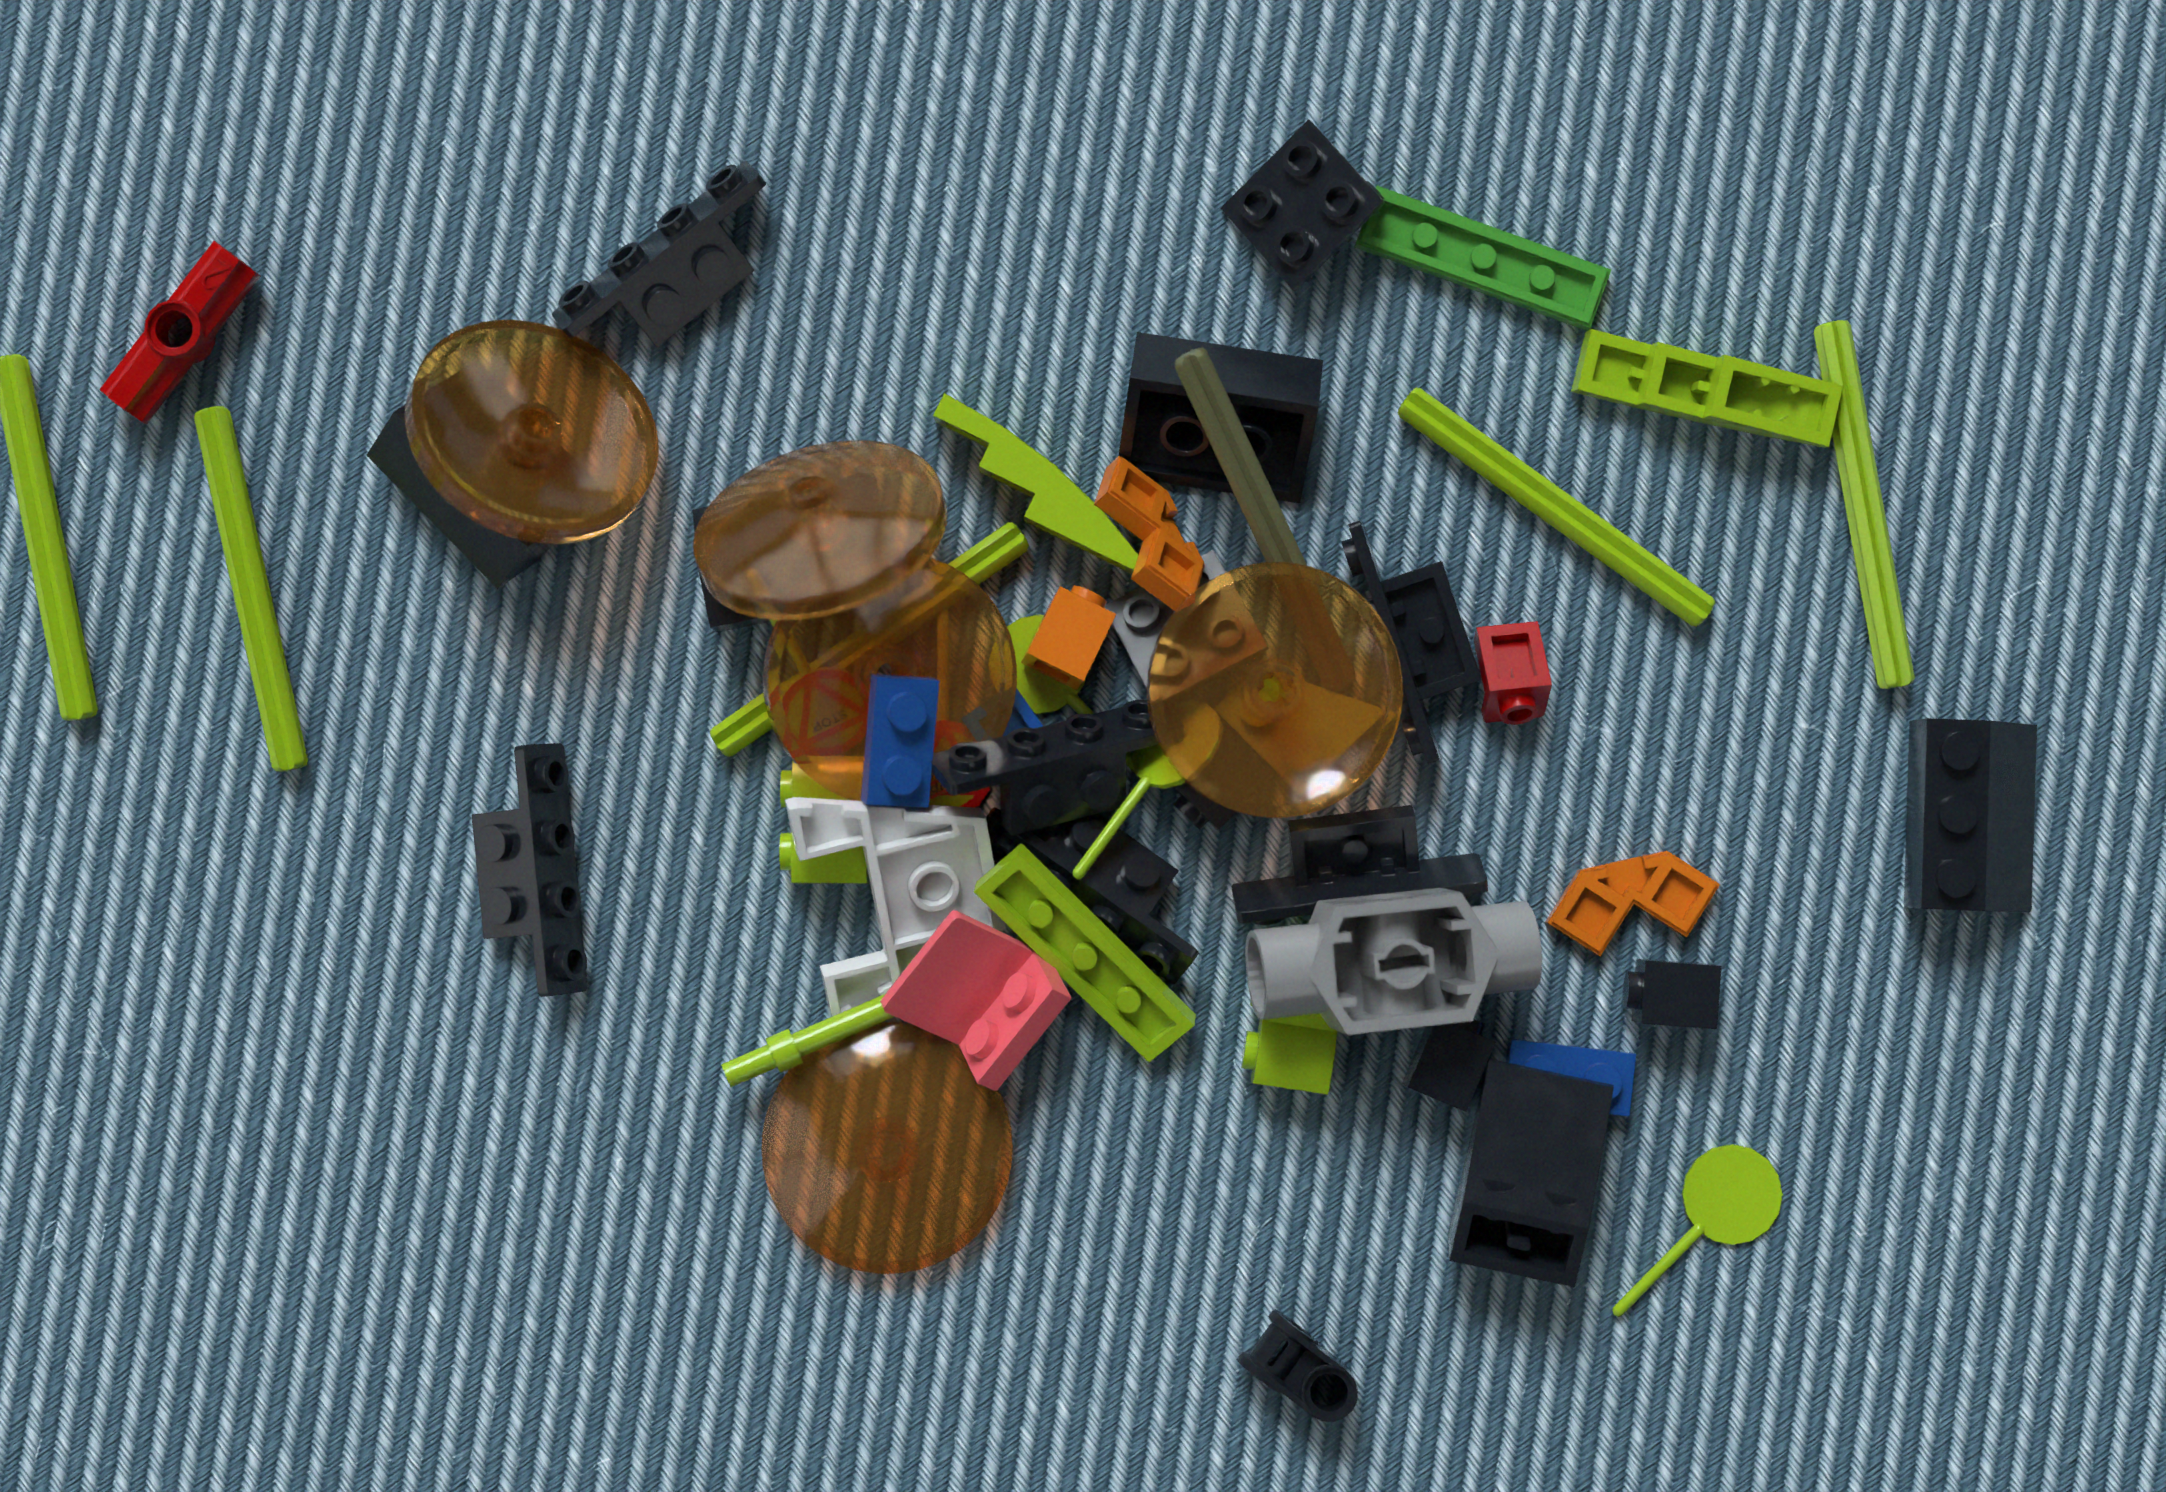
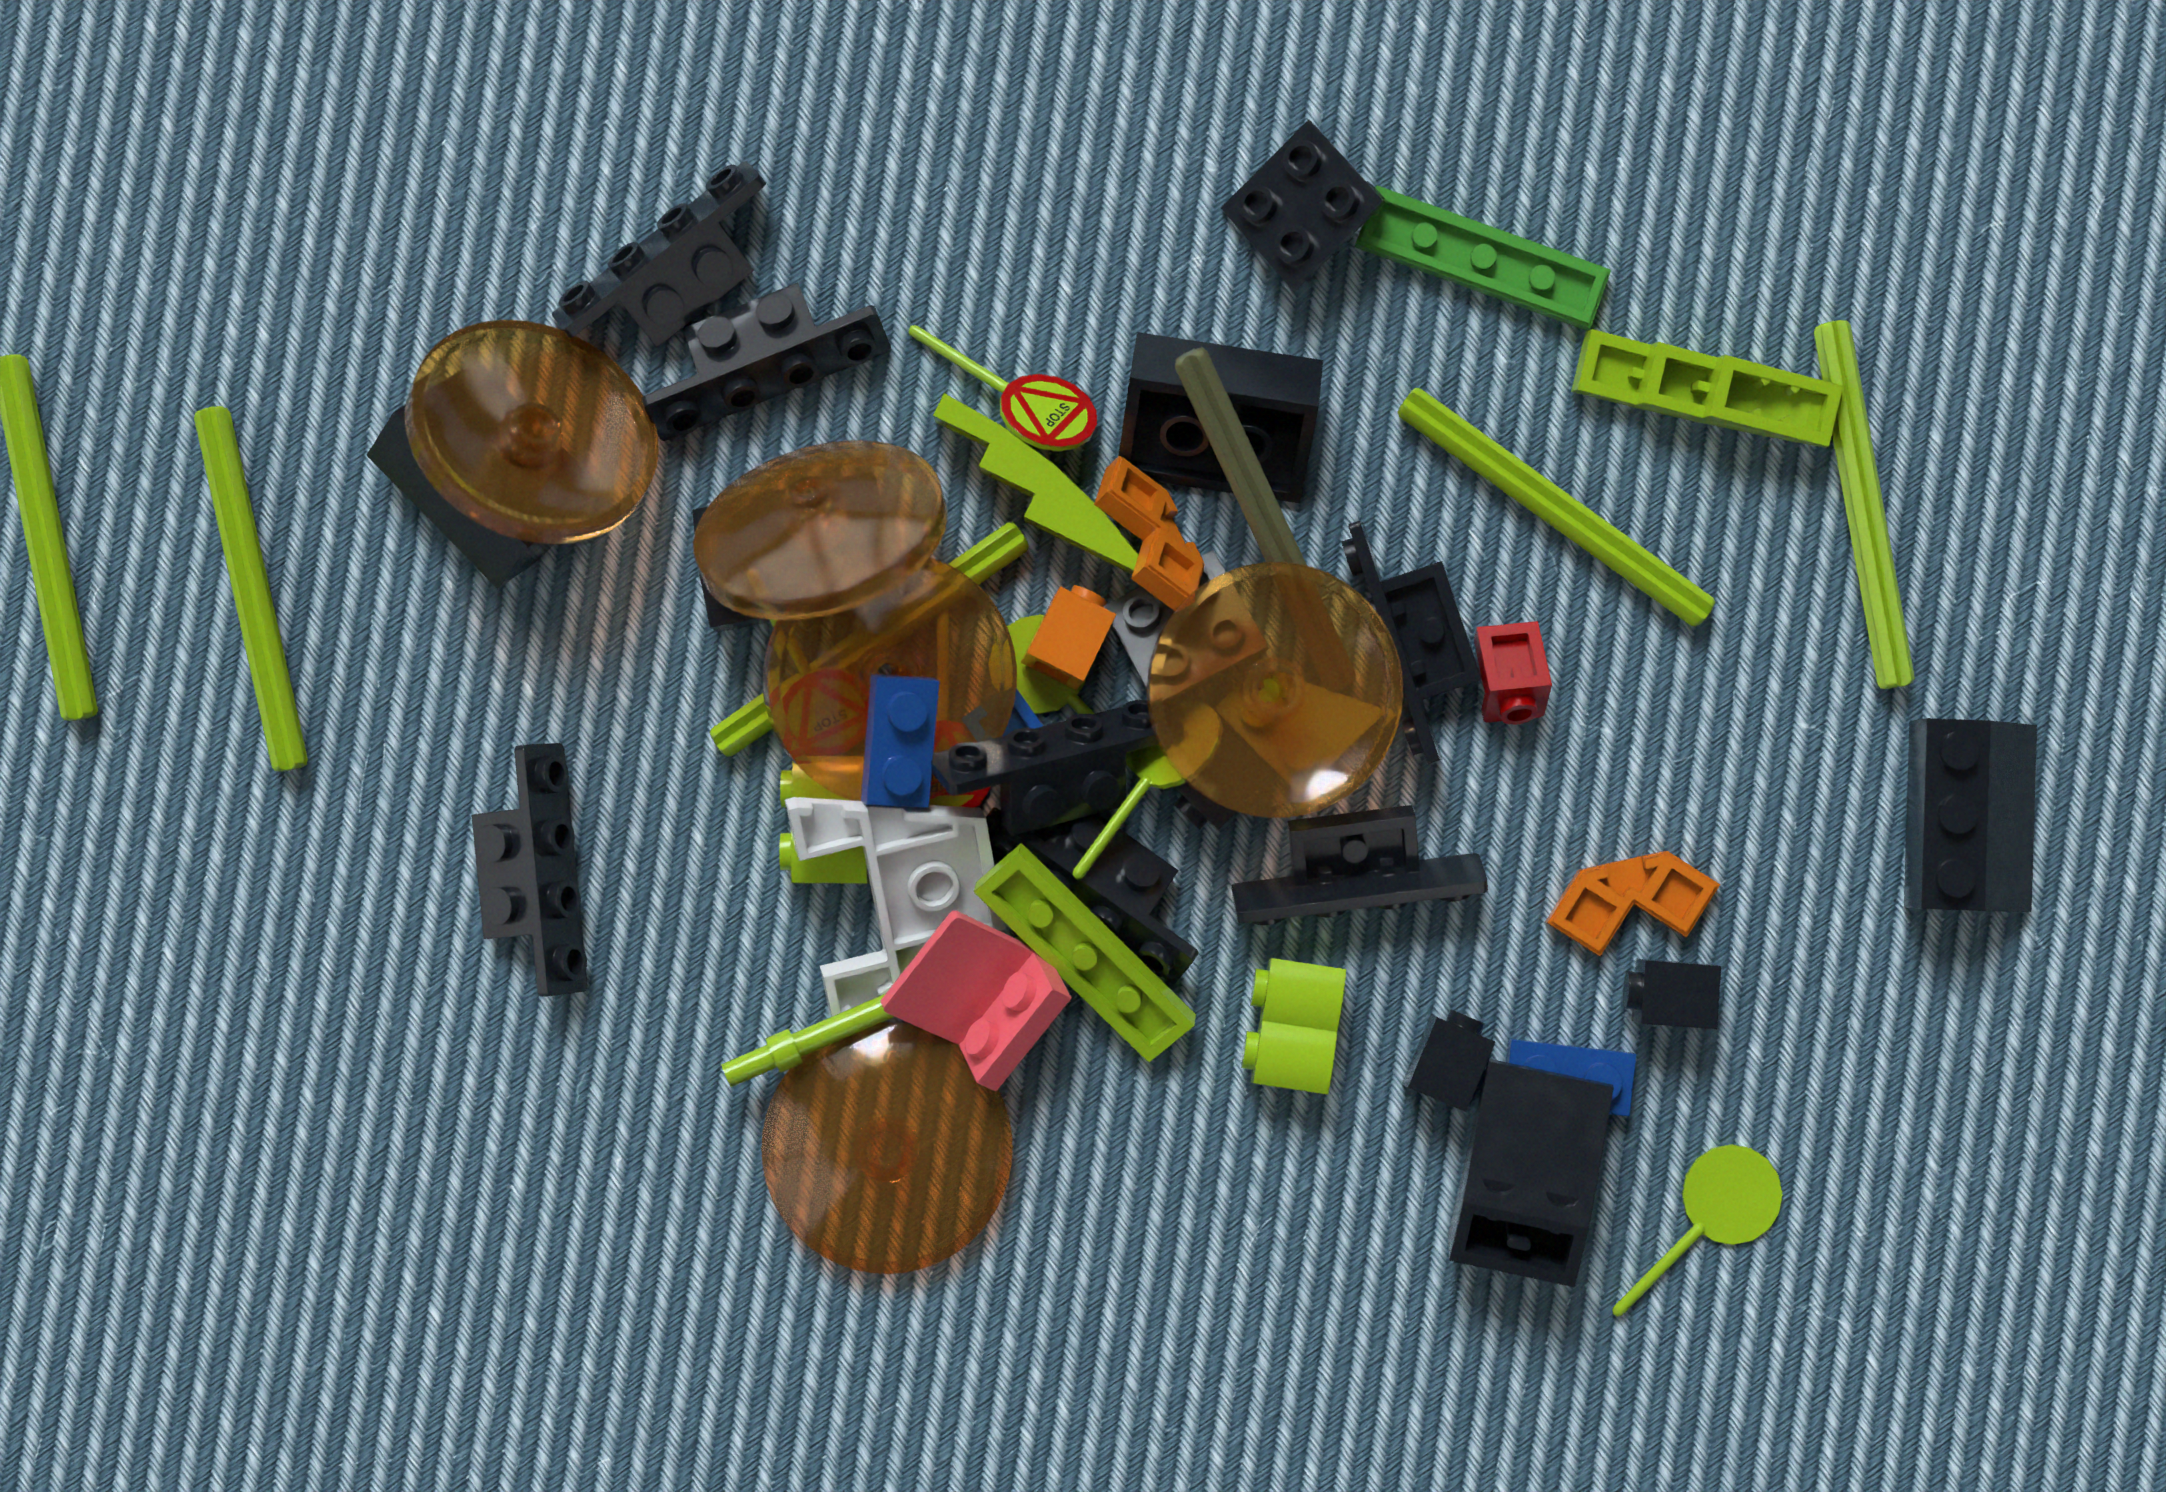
red piece [99,241,261,424] -> none
black piece [1236,1309,1358,1422] -> none
light grey brick [1245,888,1542,1035] -> none
none -> black bracket [642,282,891,441]
none -> piece [908,325,1097,451]

